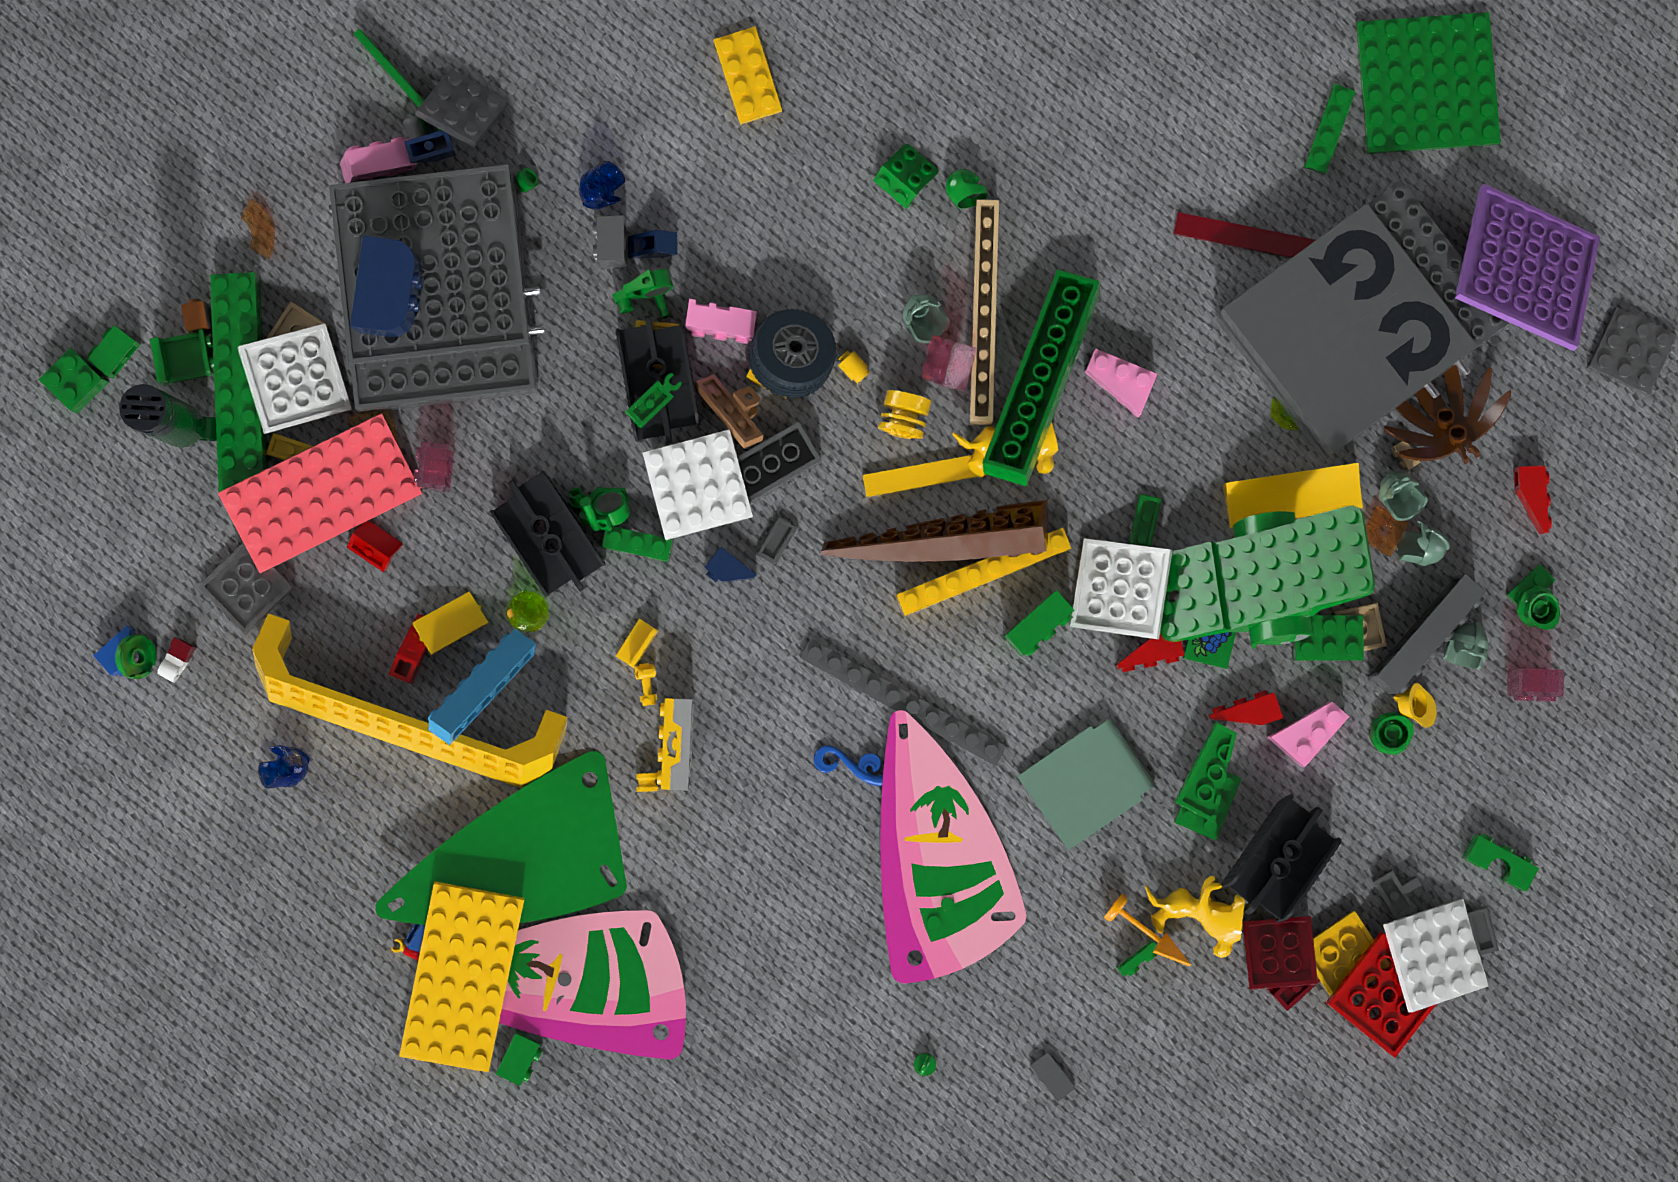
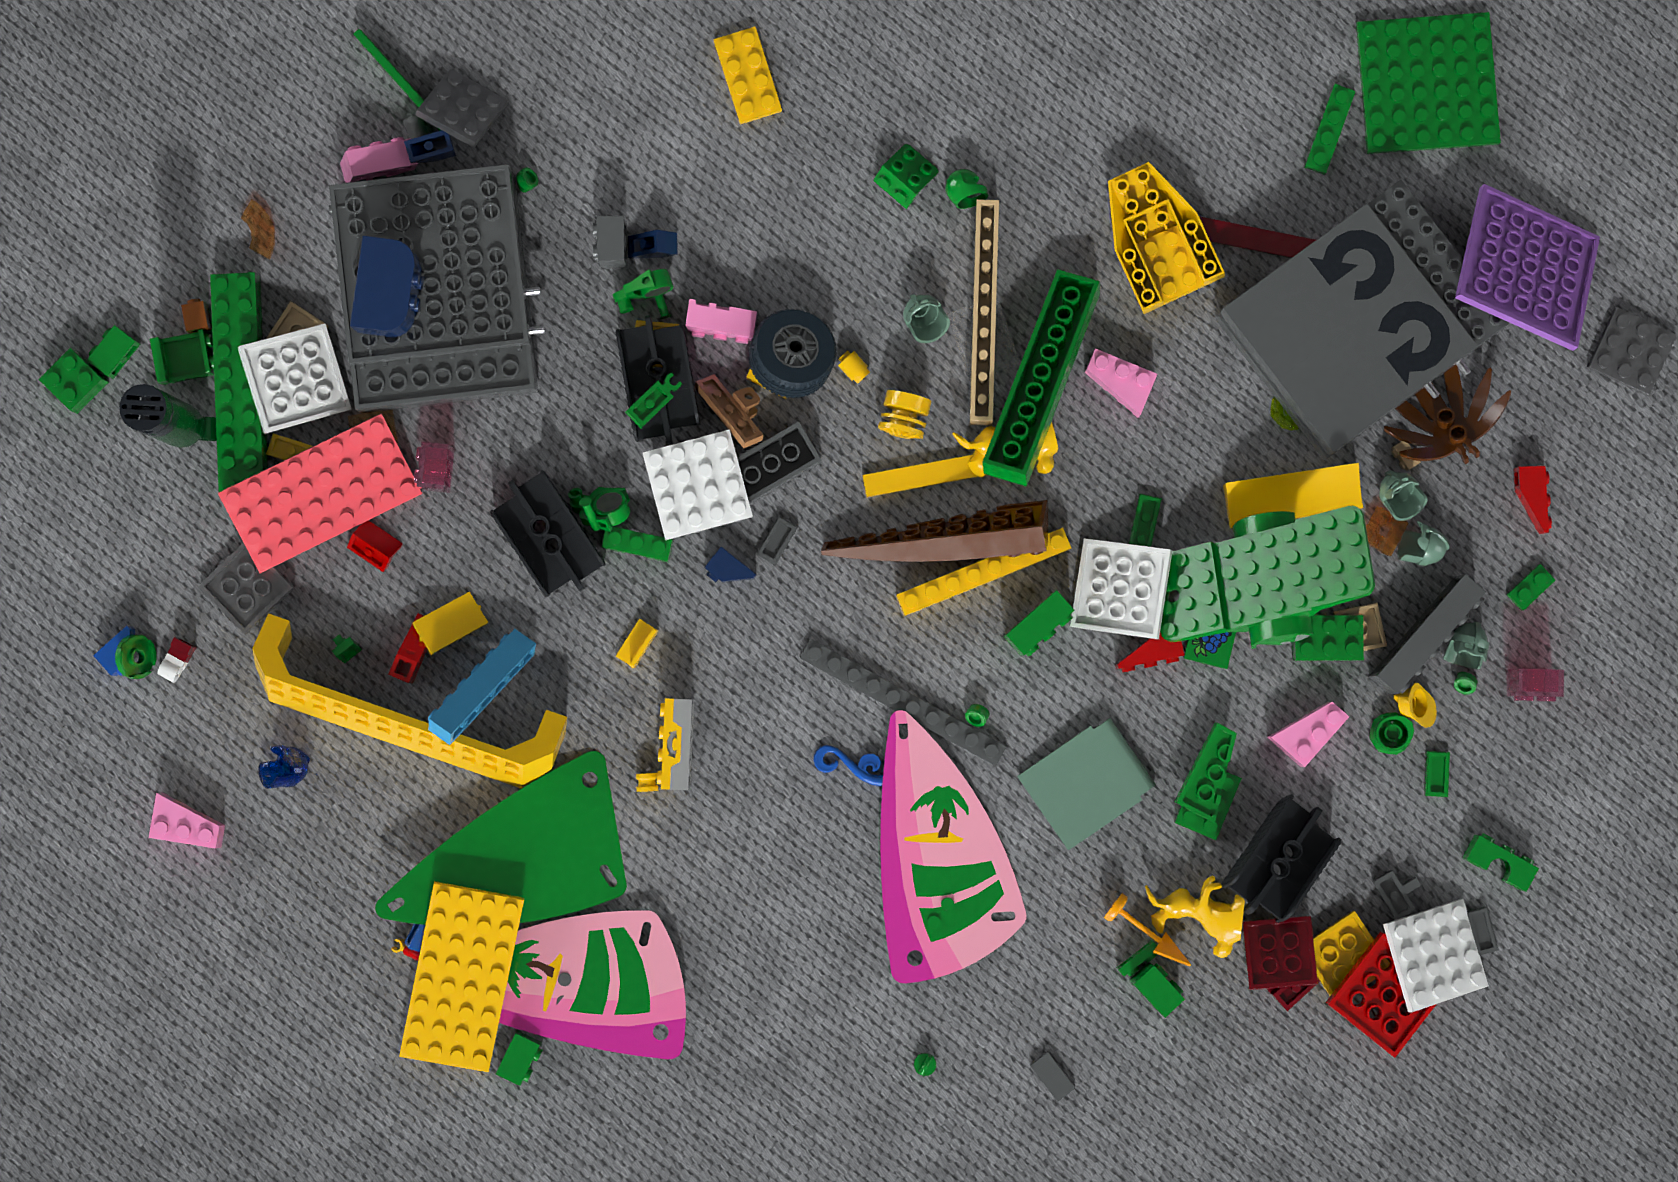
clear neon green hat [506,590,549,632] -> none
clear blue helmet [578,161,625,210] -> none
yellow bar [634,663,657,706] -> none
clear pink brick [921,335,977,391] -> none
red slope [1208,690,1283,725] -> none
green hat [1516,585,1560,630] -> none
none -> bright pink wedge [149,792,225,849]
none -> green tile [332,634,362,663]
none -> green tile [965,704,990,727]
none -> yellow wedge [1108,162,1225,314]
none -> green brick [1130,962,1185,1018]
none -> green tile [1424,751,1450,797]
none -> green tile [1454,671,1478,695]

